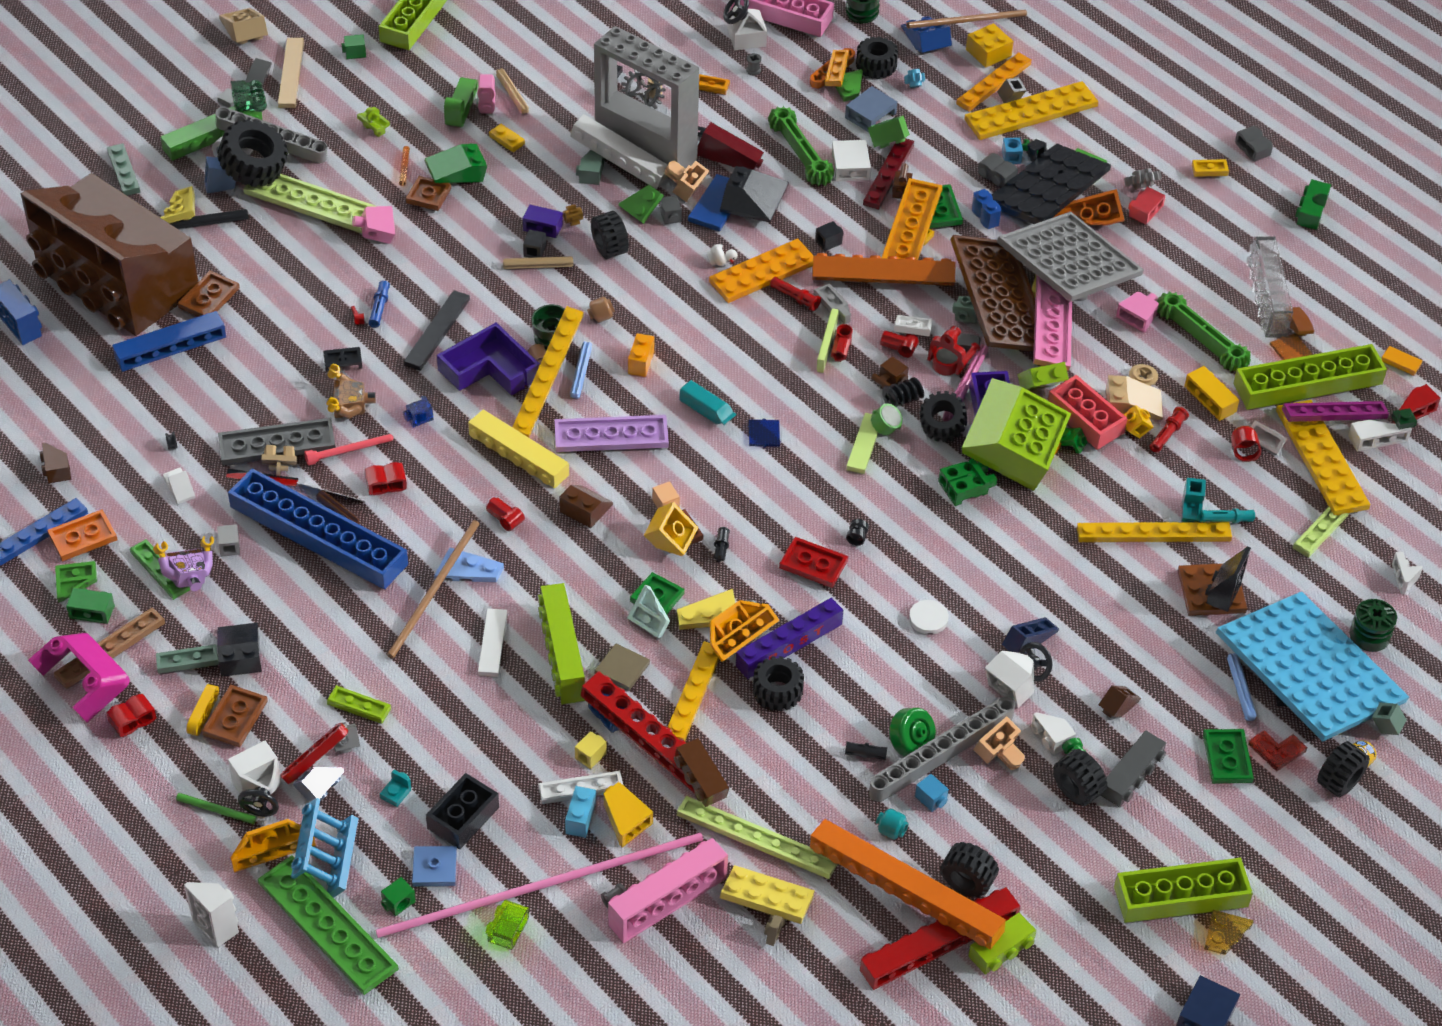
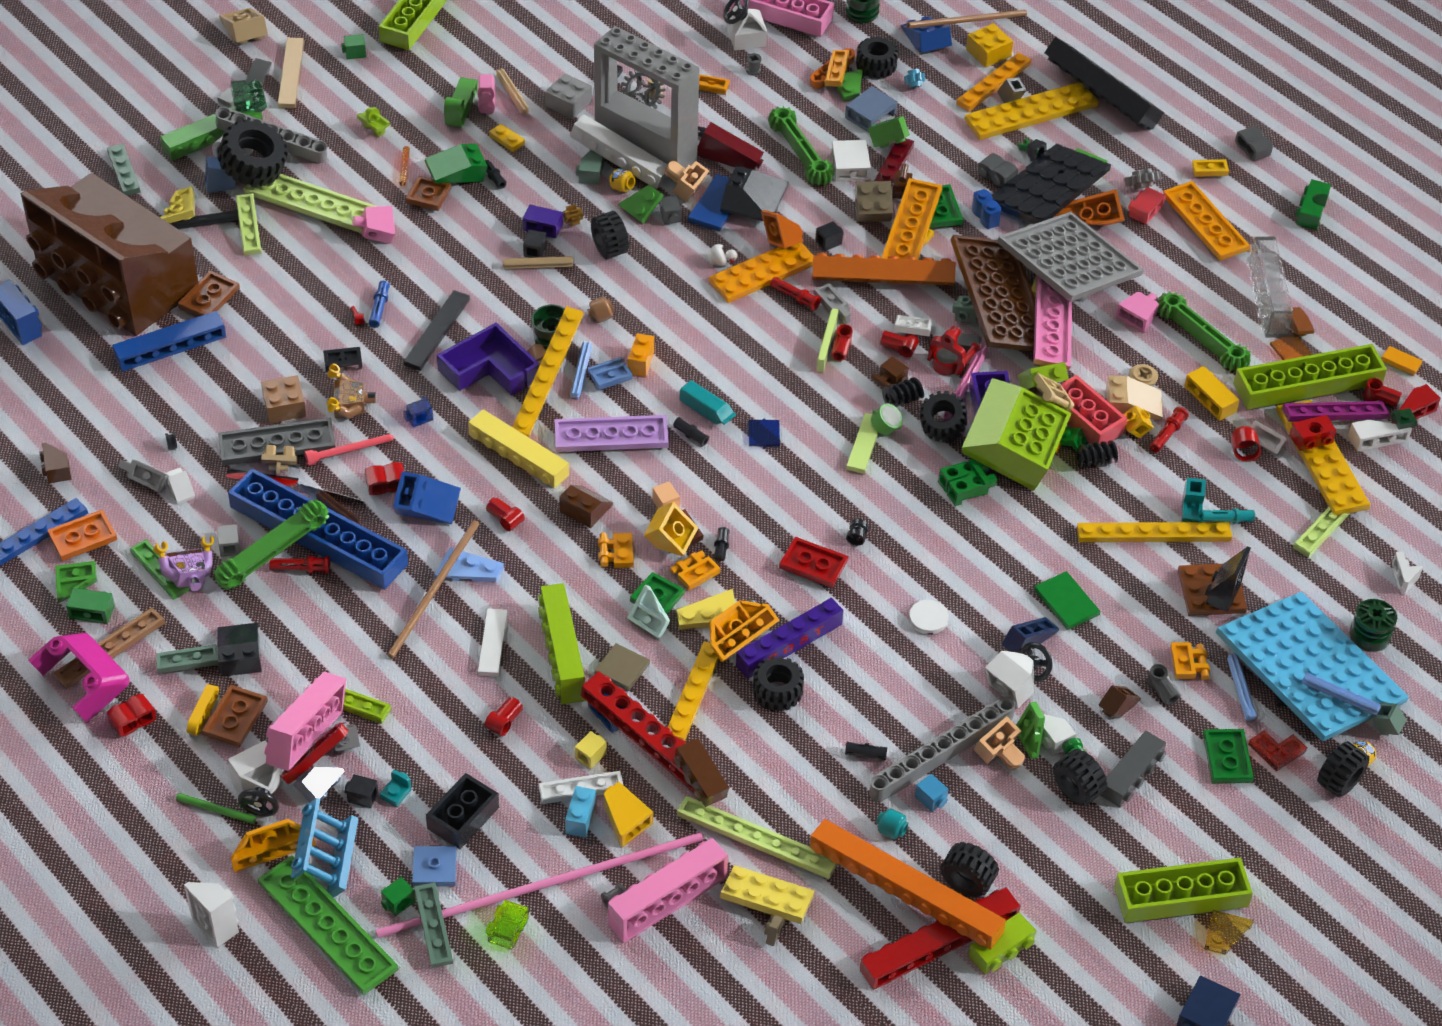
green wheel [889,708,936,756] -> none
dark azure brick [1002,138,1023,164] -> none
none -> light grey hinge [118,459,169,493]
none -> bright green arm [214,499,329,590]
none -> yellowish green tile [236,193,262,256]
none -> medium nougat brick [261,375,306,424]
none -> bright pink brick [264,672,346,771]
none -> red pin [269,556,330,573]
none -> black brick [344,774,379,808]
none -> blue slope [393,471,461,524]
none -> sand green plate [414,882,453,968]
none -> red piece [484,697,523,737]
none -> black axle [485,160,507,189]
none -> light grey brick [545,73,592,119]
none -> medium blue plate [588,357,632,390]
none -> light orange plate [598,532,634,568]
none -> yellow head [609,169,635,192]
none -> light orange plate [669,550,721,591]
none -> black pin [673,417,709,446]
none -> orange slope [761,210,803,248]
none -> dark tan brick [854,181,893,222]
none -> bright green wing [1016,702,1045,759]
none -> tan plate [1033,373,1074,411]
none -> green tile [1034,571,1100,630]
none -> black brick [1044,36,1165,129]
none -> black piece [1076,440,1118,468]
none -> dark grey piece [1147,664,1181,706]
none -> light orange plate [1163,181,1250,261]
none -> light orange plate [1170,642,1210,680]
none -> red brick [1289,415,1336,451]
none -> light blue axle [1302,673,1381,715]
none -> red piece [1363,378,1402,407]

